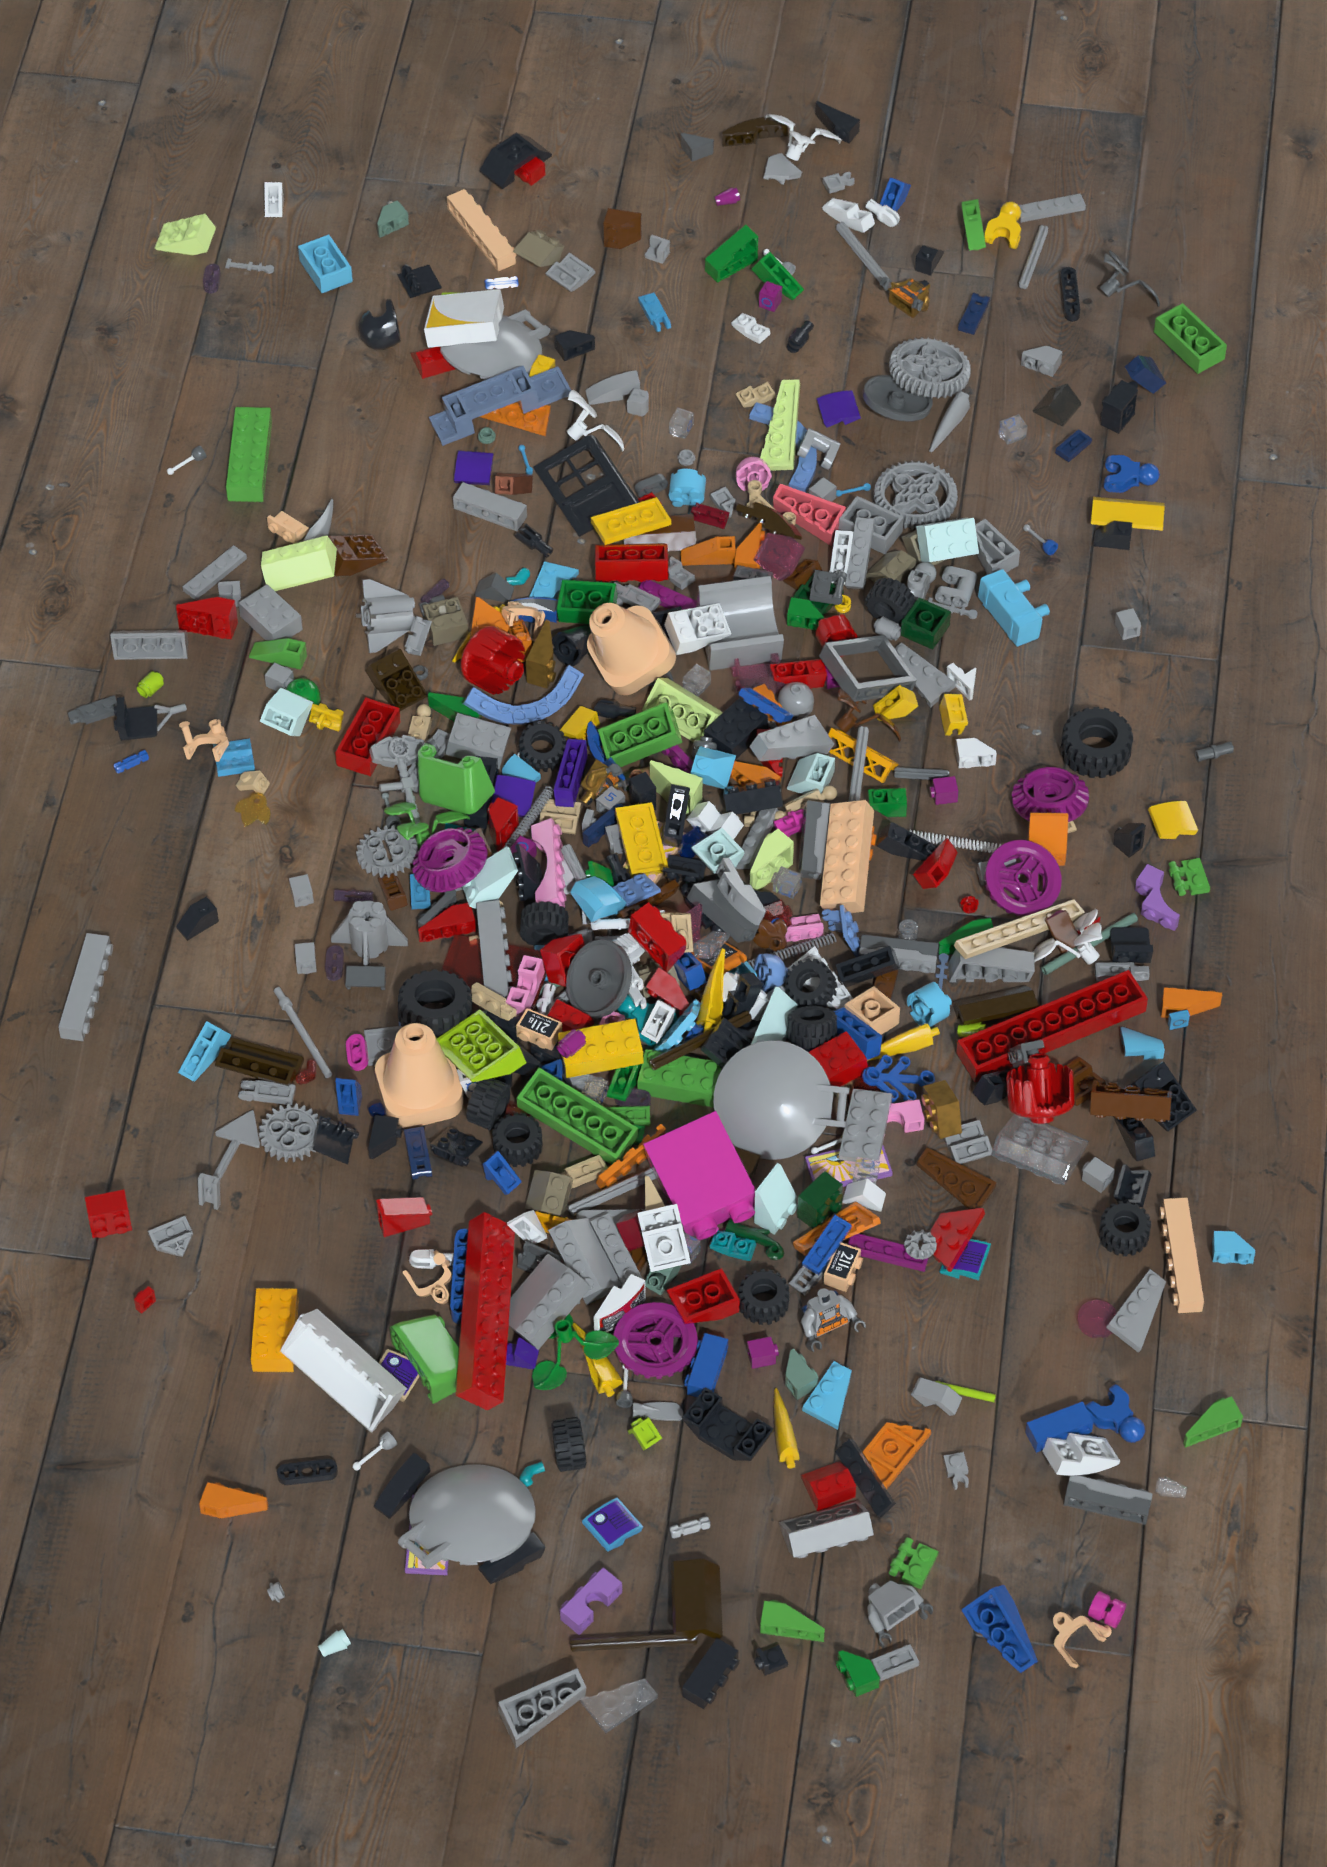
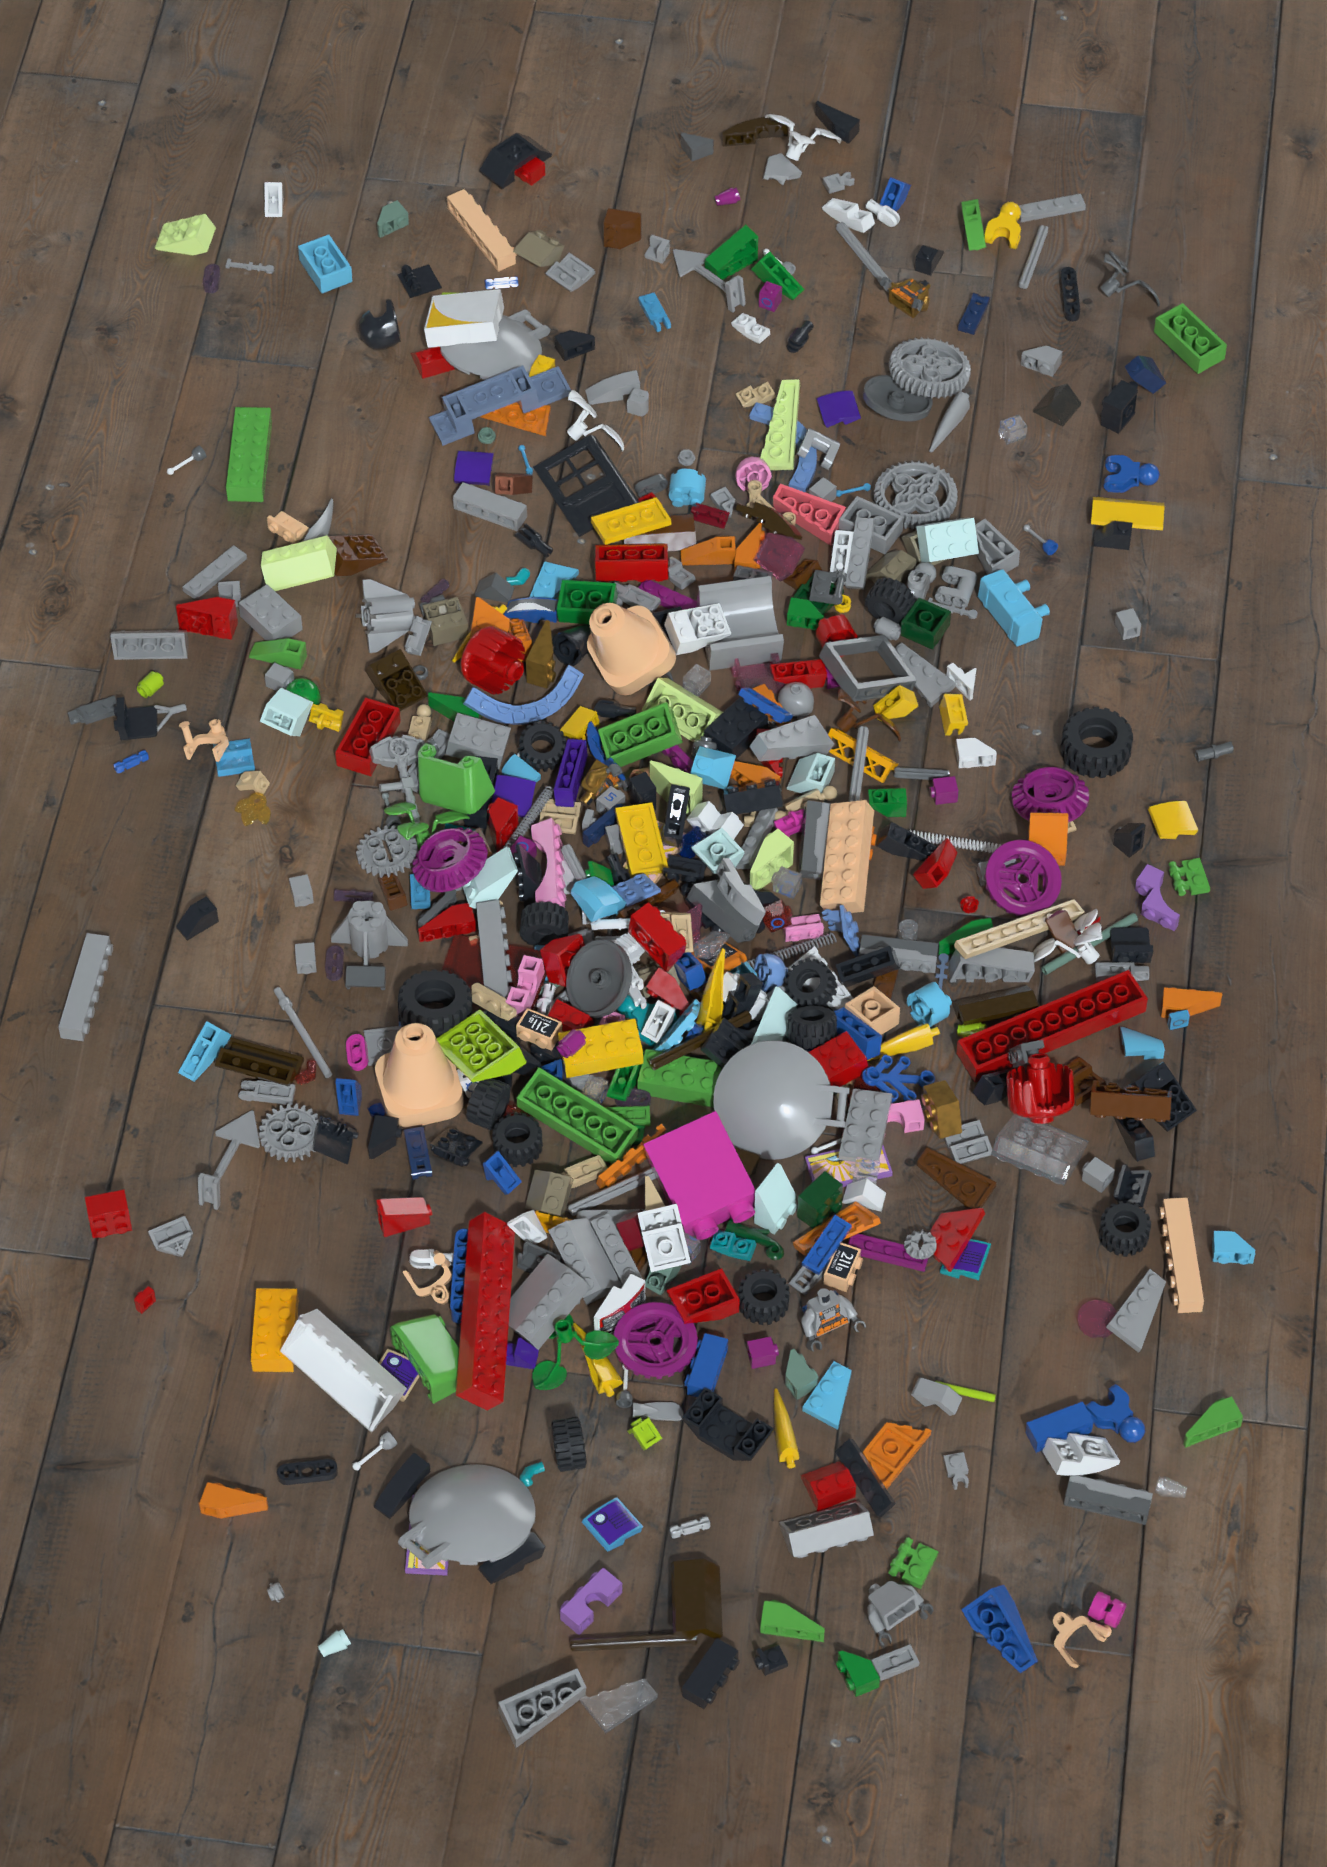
light nougat piece [501,601,545,641] -> none
clear brick [669,408,694,439] -> none
reddish brown plate [753,918,787,952] -> none
dark blue plate [1055,429,1092,462] -> none
none -> light grey piece [673,249,746,313]

